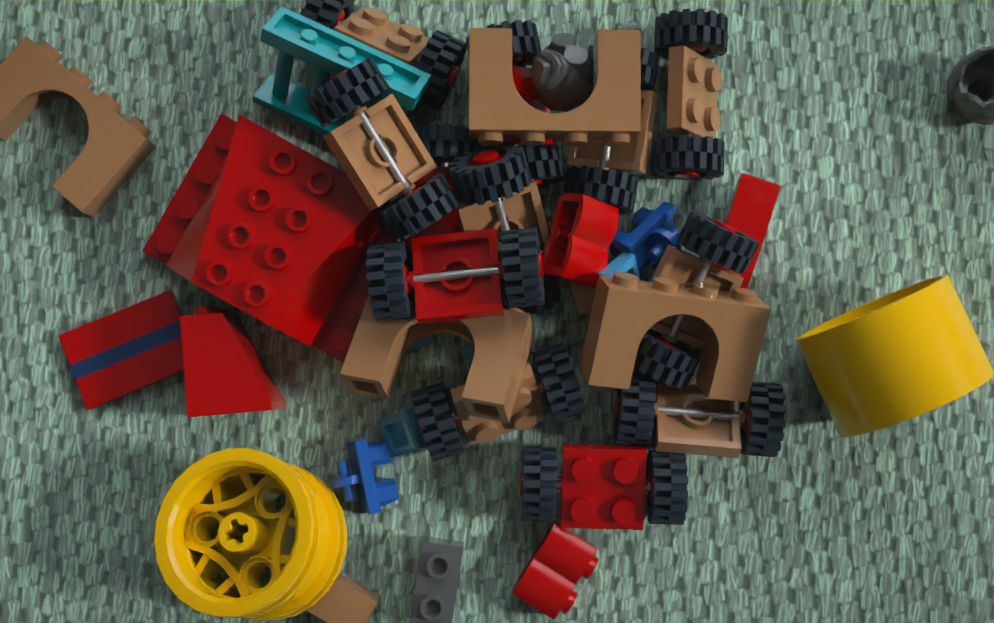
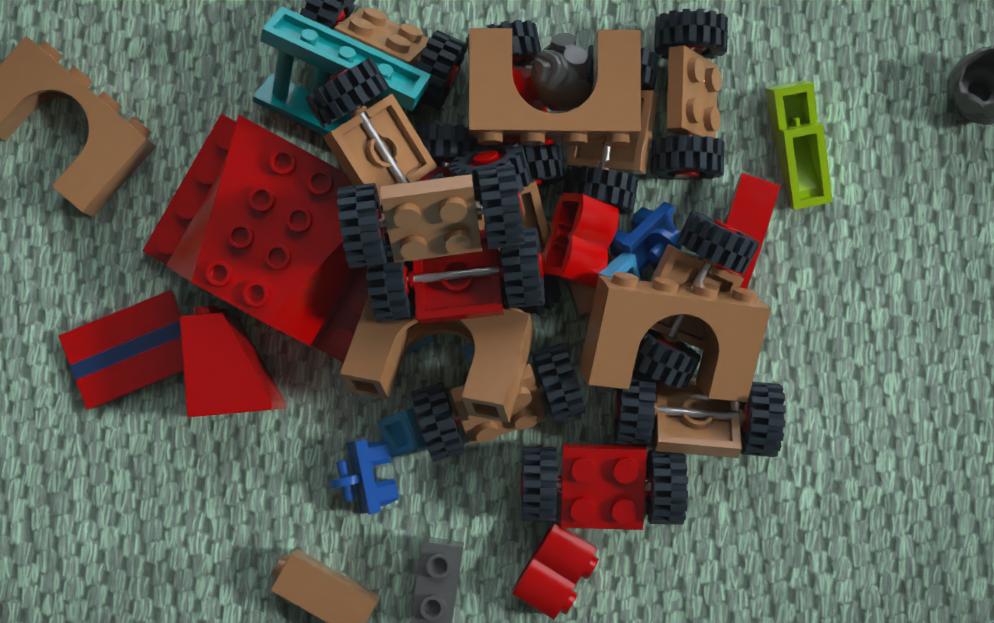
yellow wheel [154,448,347,621] -> none
yellow wheel [795,274,994,437] -> none
none -> plate [337,164,524,268]
none -> lime slope [765,80,833,210]

